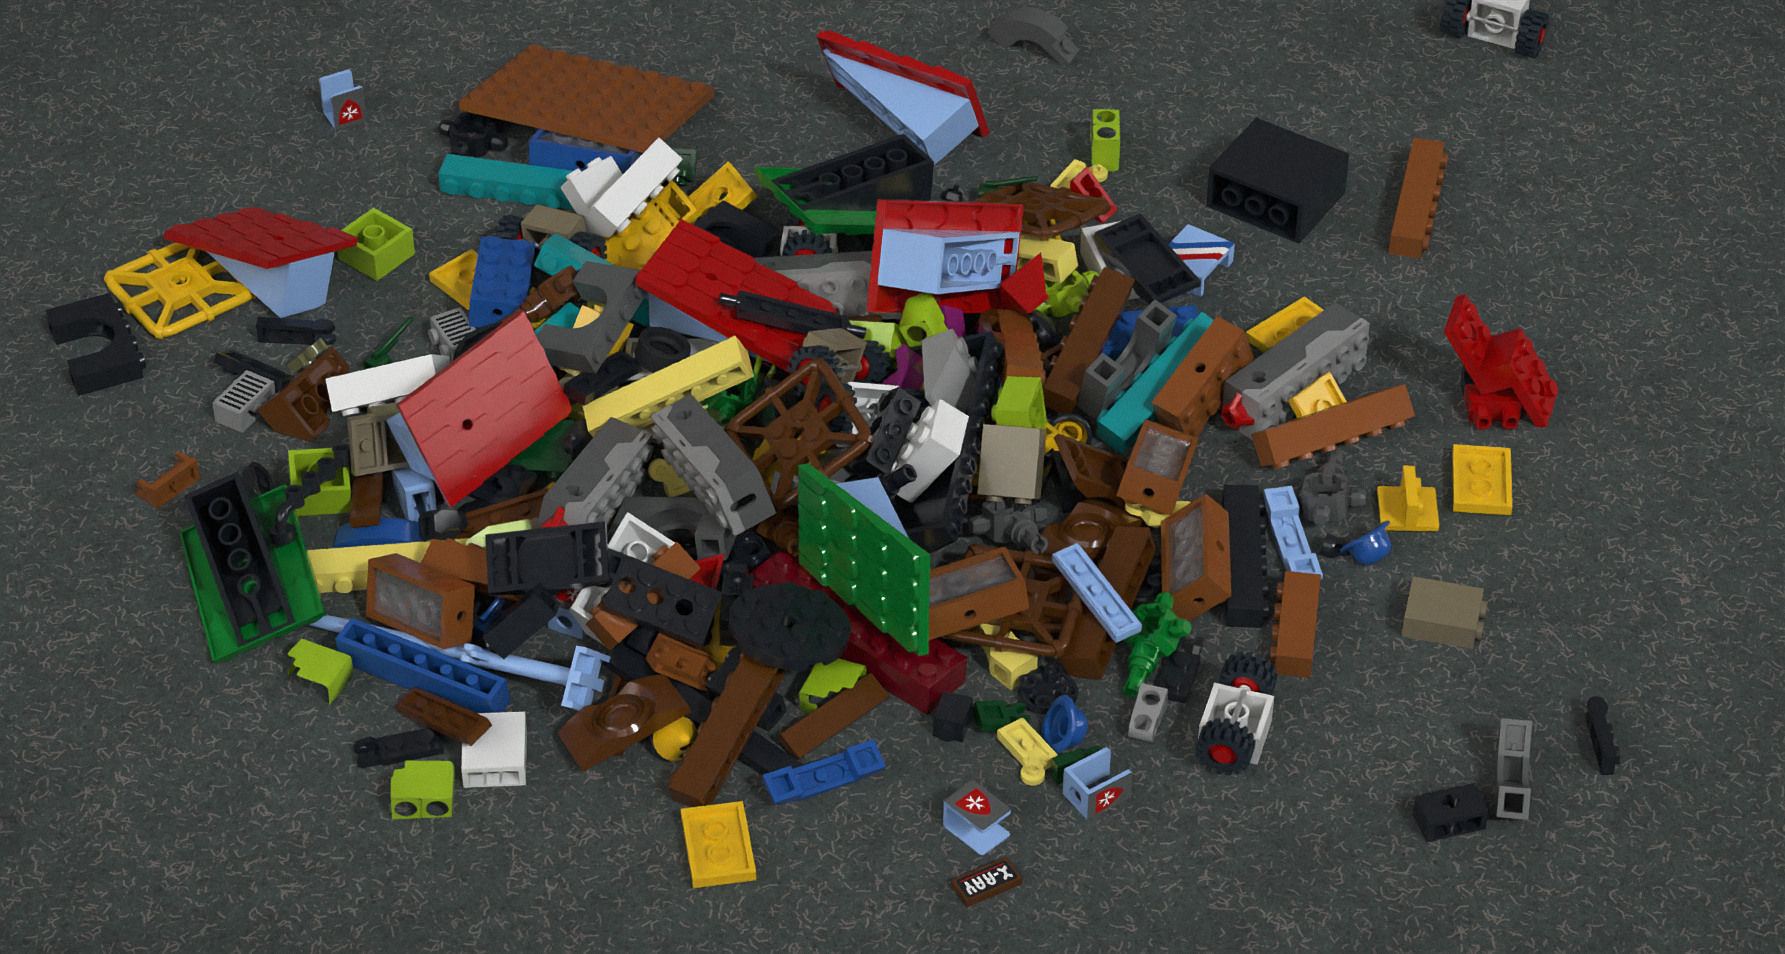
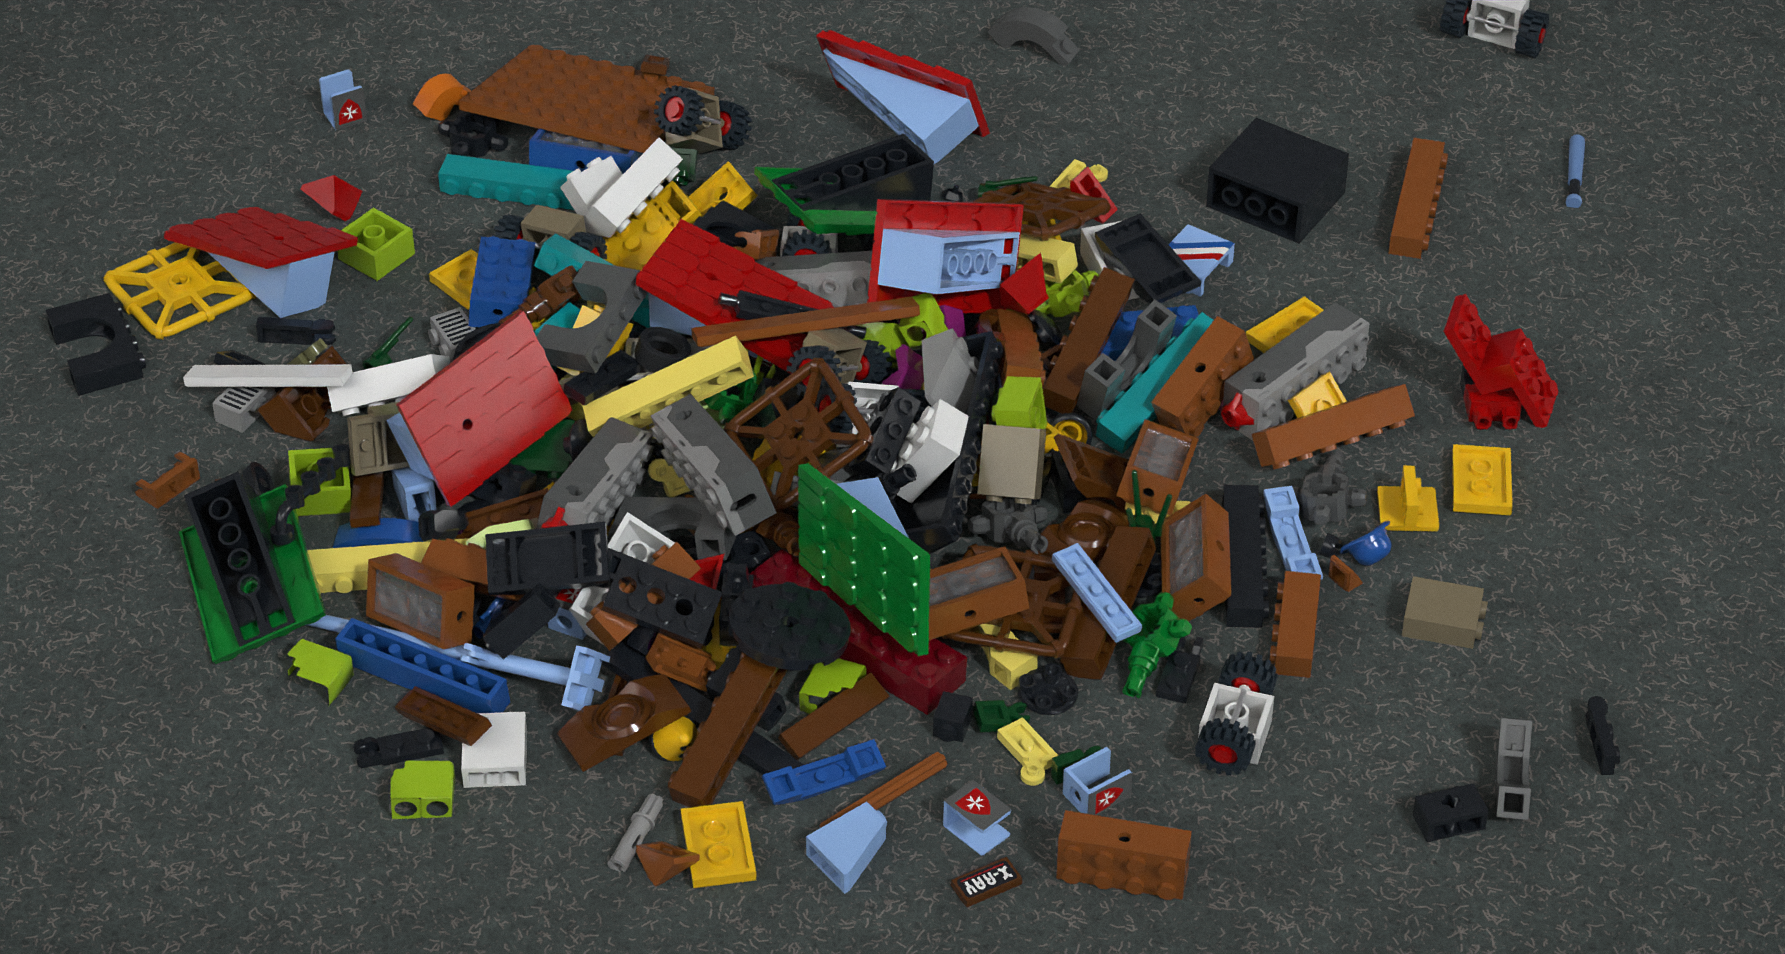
blue hat [1040,695,1088,754] -> none
lime piece [1090,109,1120,171] -> none
light grey leg [1128,683,1168,743] -> none
none -> white tile [183,364,353,387]
none -> red slope [300,175,363,221]
none -> orange brick [413,74,471,121]
none -> light grey axle [608,793,663,872]
none -> dark orange slope [636,841,700,887]
none -> reddish brown tile [640,54,670,75]
none -> brick [654,85,752,154]
none -> dark orange tile [691,297,920,347]
none -> dark orange hinge [733,229,779,259]
none -> light blue slope [806,802,887,894]
none -> dark orange axle [819,752,947,828]
none -> dark orange brick [1056,810,1192,900]
none -> dark green plant [1126,470,1172,542]
none -> dark orange slope [1329,555,1363,592]
none -> medium blue piece [1566,134,1585,208]

